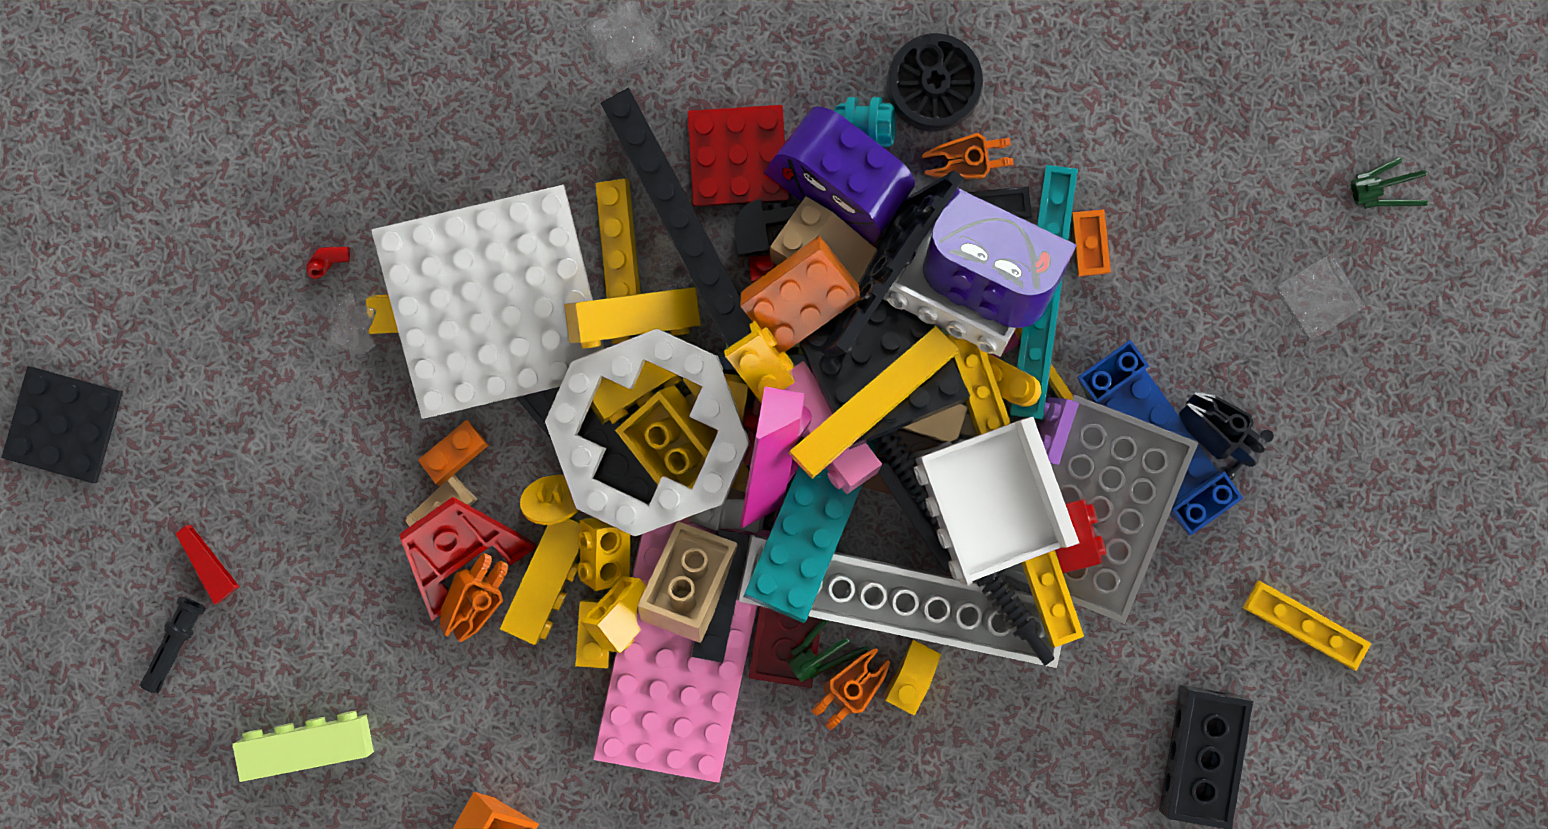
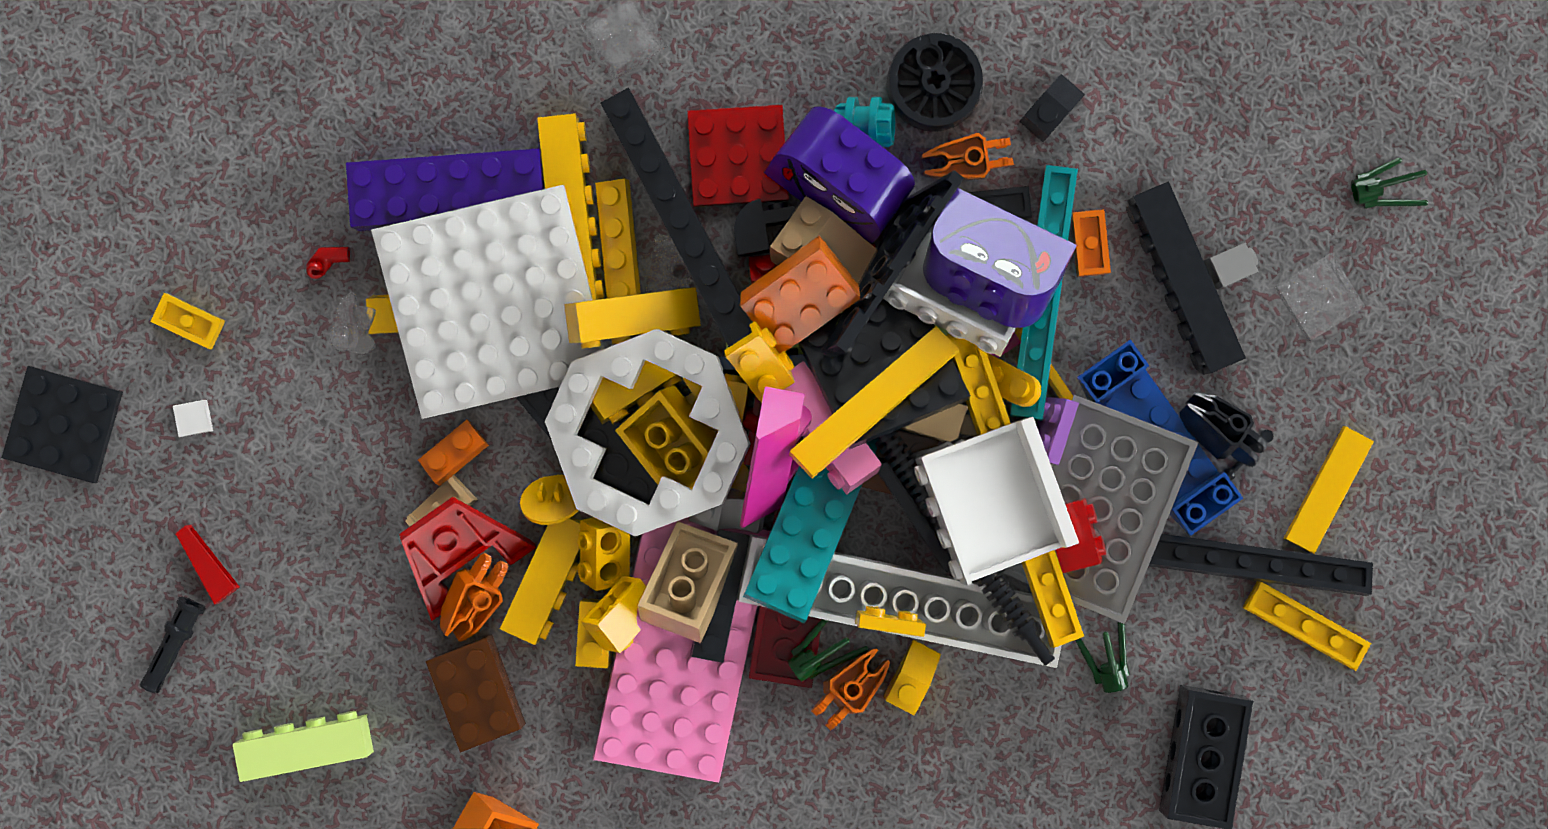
none -> yellow plate [150,293,225,349]
none -> white tile [173,400,213,437]
none -> dark purple brick [346,148,545,231]
none -> reddish brown brick [426,634,526,753]
none -> yellow brick [537,113,604,300]
none -> yellow plate [855,606,926,637]
none -> black slope [1019,74,1085,142]
none -> dark green plant [1076,622,1130,693]
none -> black brick [1126,181,1246,375]
none -> black plate [1149,534,1373,596]
none -> light grey brick [1204,242,1259,290]
none -> yellow tile [1284,426,1374,554]

